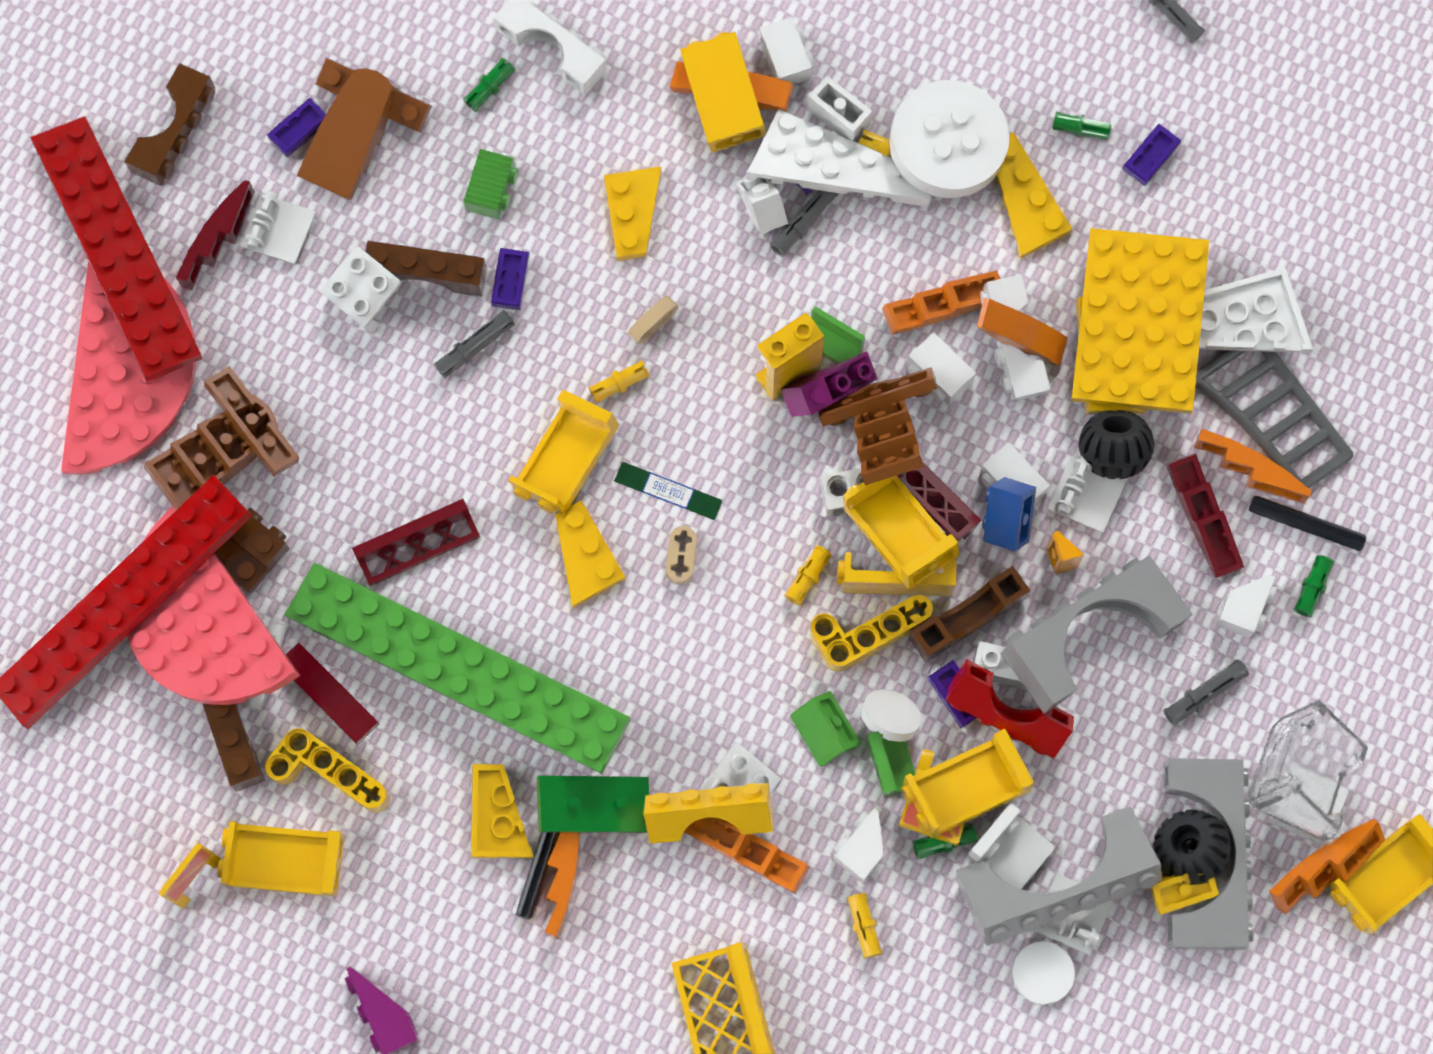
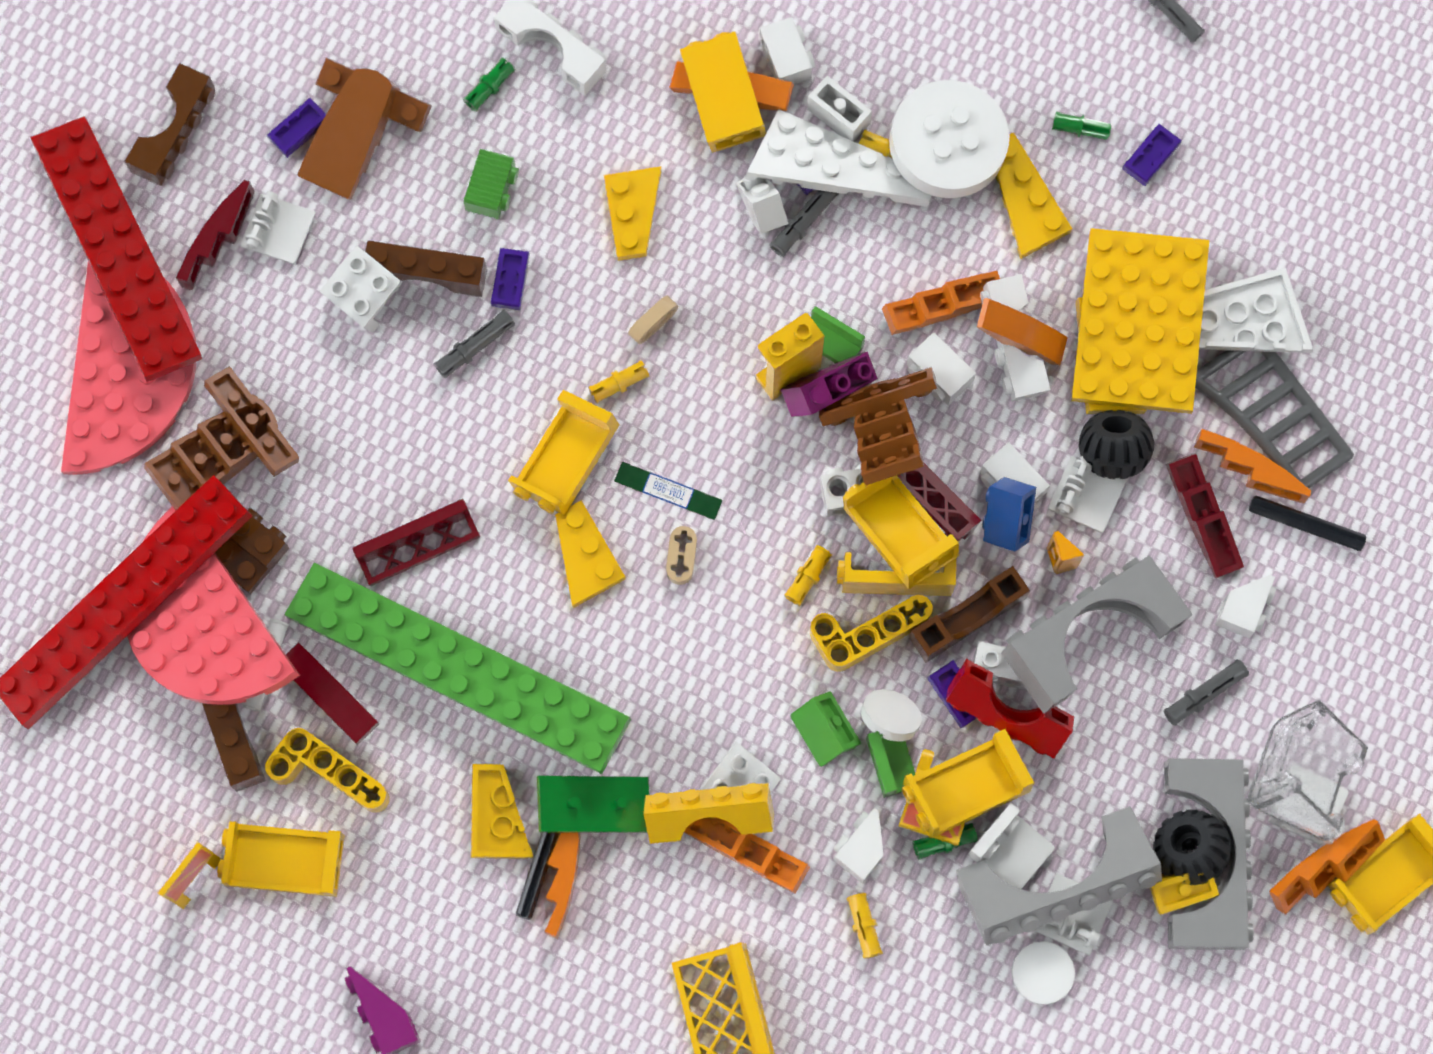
green pin [1293,555,1335,617] -> none

